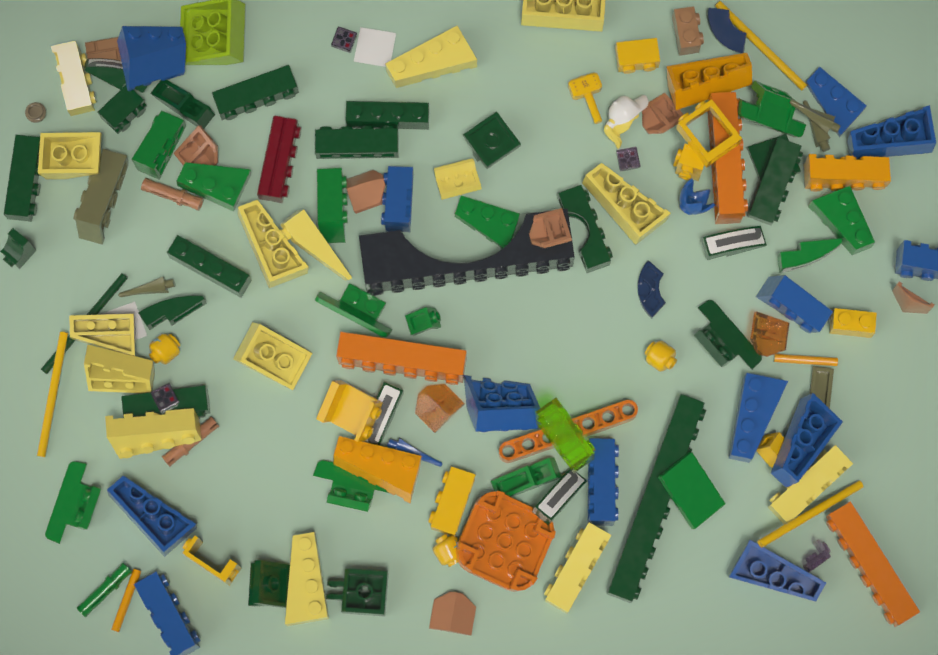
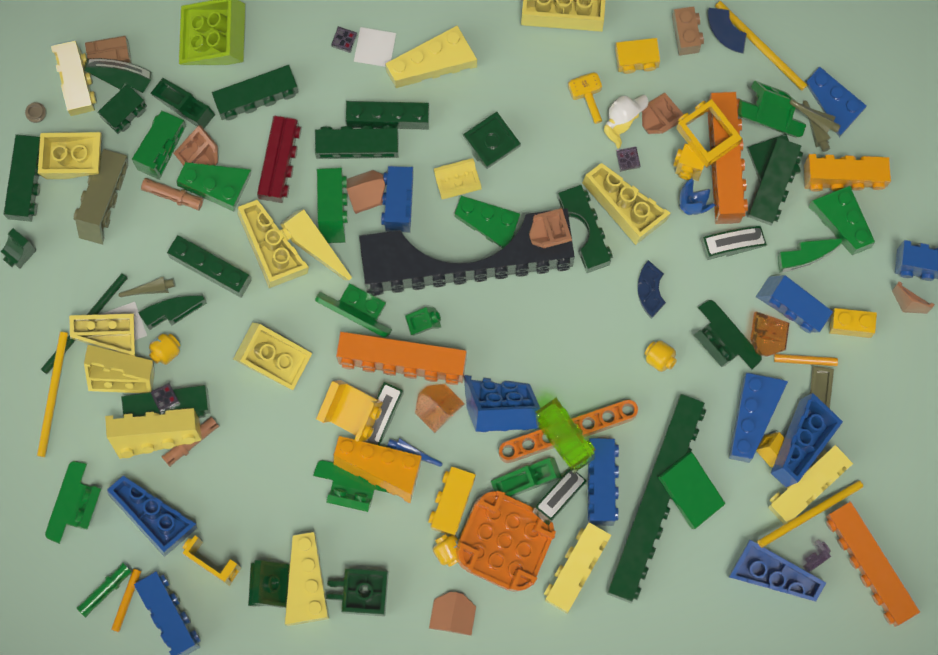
blue wedge [117,26,186,91] -> none
light orange wedge [667,53,752,110] -> none
blue wedge [847,105,936,160] -> none

